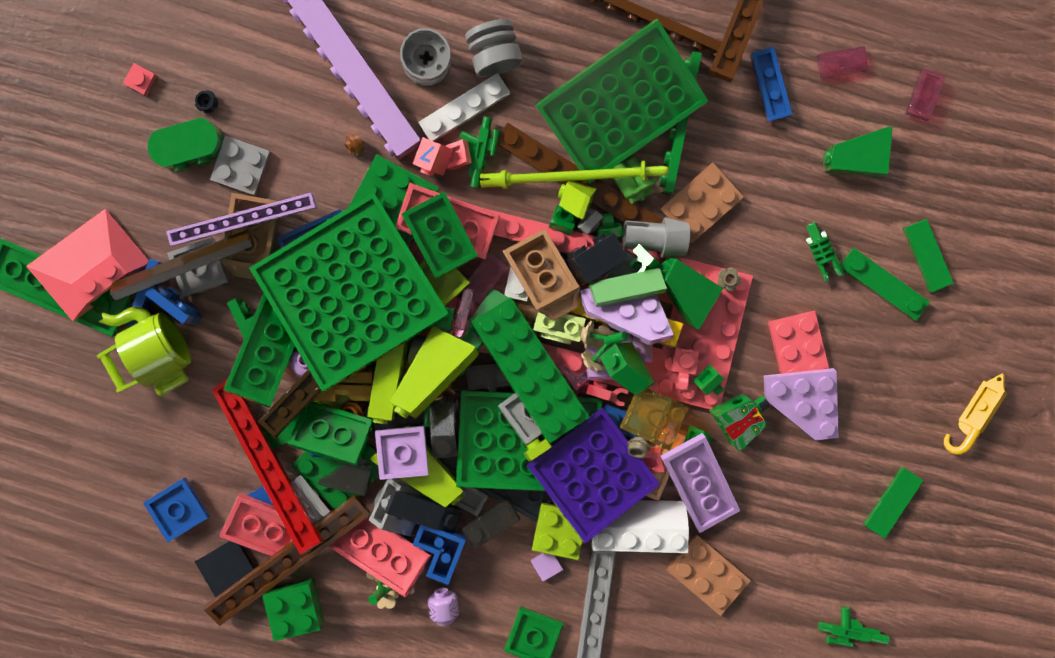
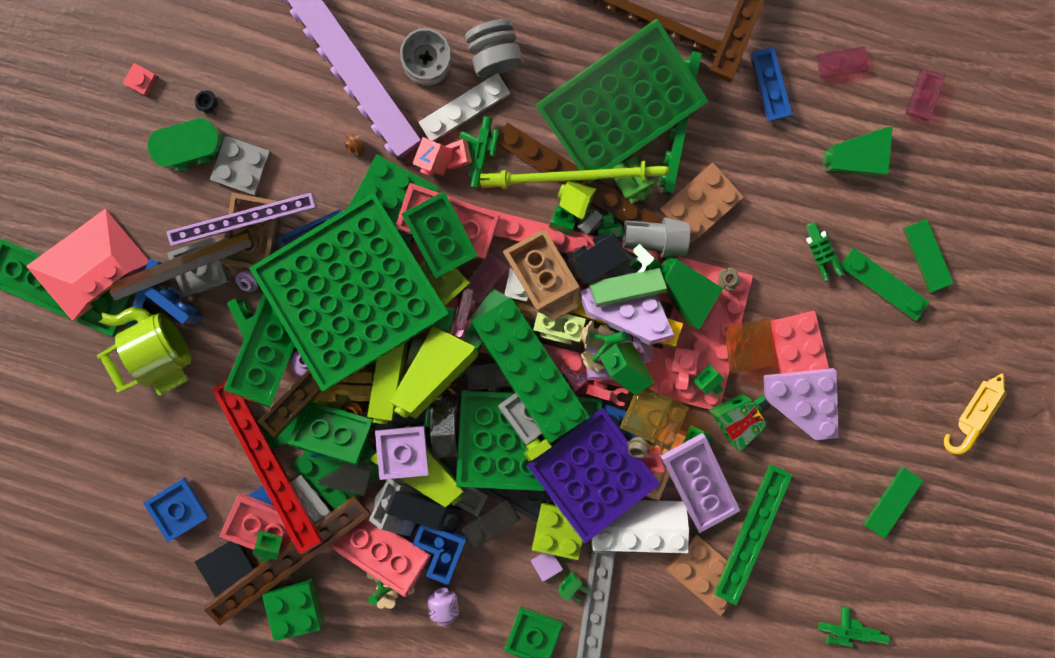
none -> lavender plate [235,270,259,292]
none -> green tile [253,531,282,563]
none -> green tile [558,571,588,603]
none -> green plate [713,465,793,605]
none -> clear orange plate [724,318,776,373]

